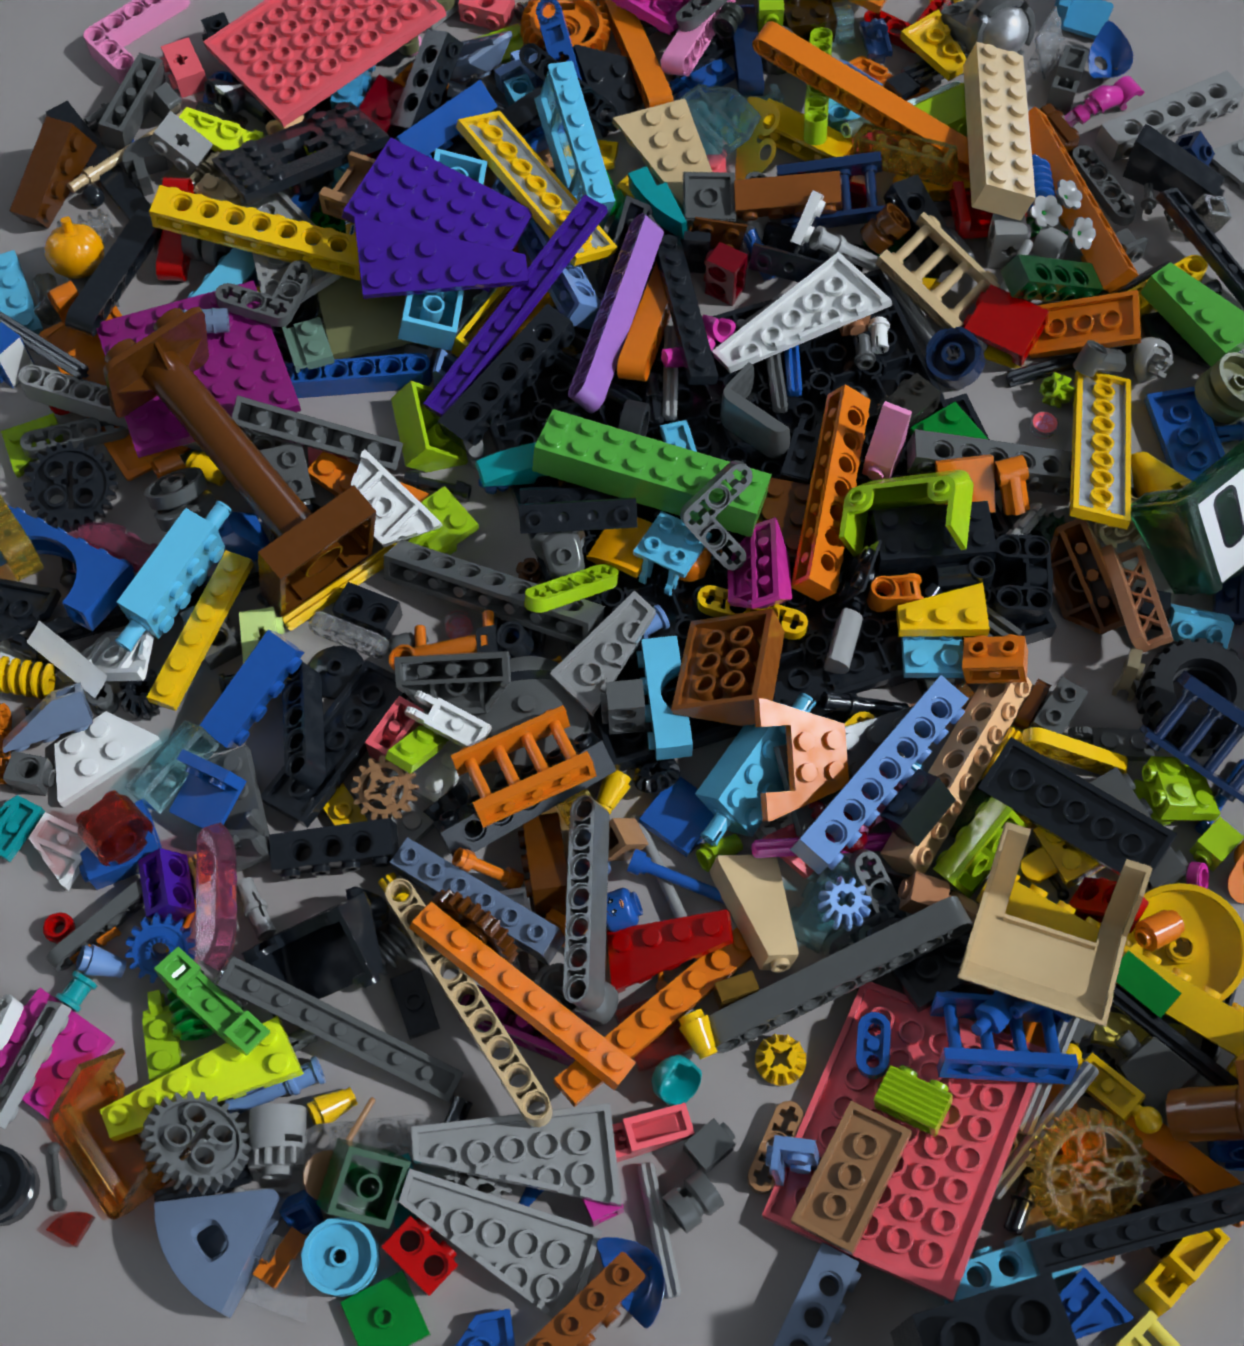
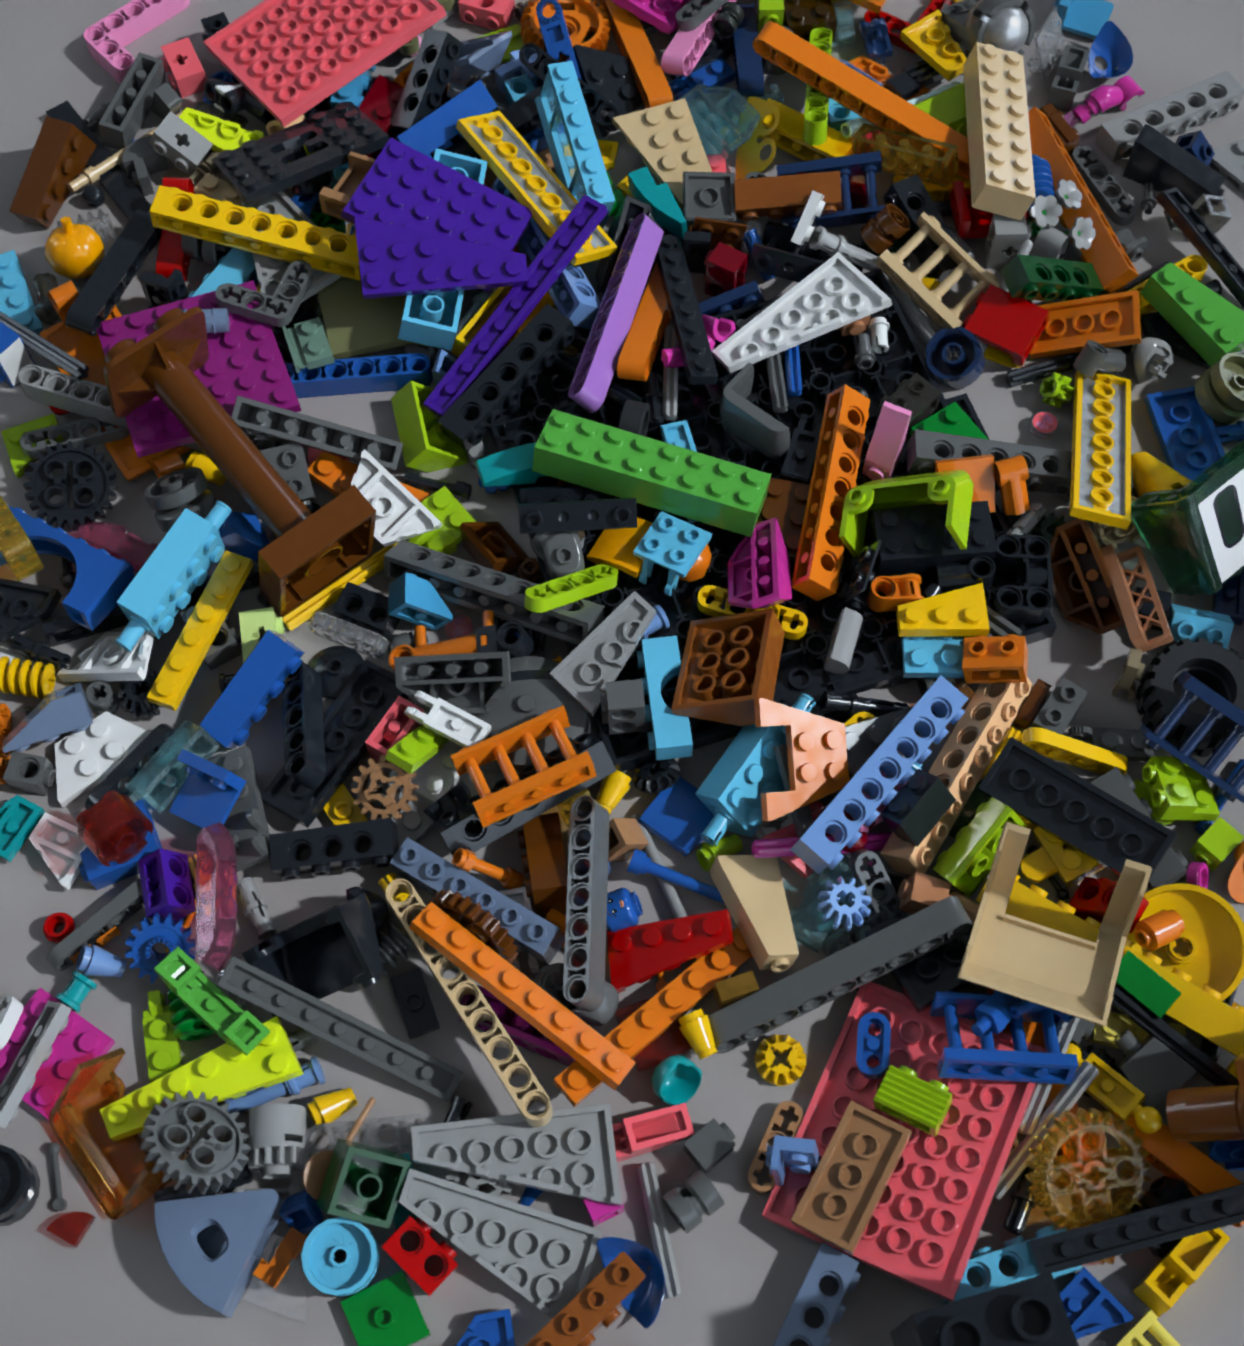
white sticker [27,621,108,698] -> none
dark grey beam [680,460,753,570] -> none
none -> black beam [85,724,181,819]
none -> black bracket [139,269,189,309]
none -> dark azure slope [388,572,453,631]
none -> reddish brown slope [460,521,529,575]
none -> dark blue wing [698,280,765,316]

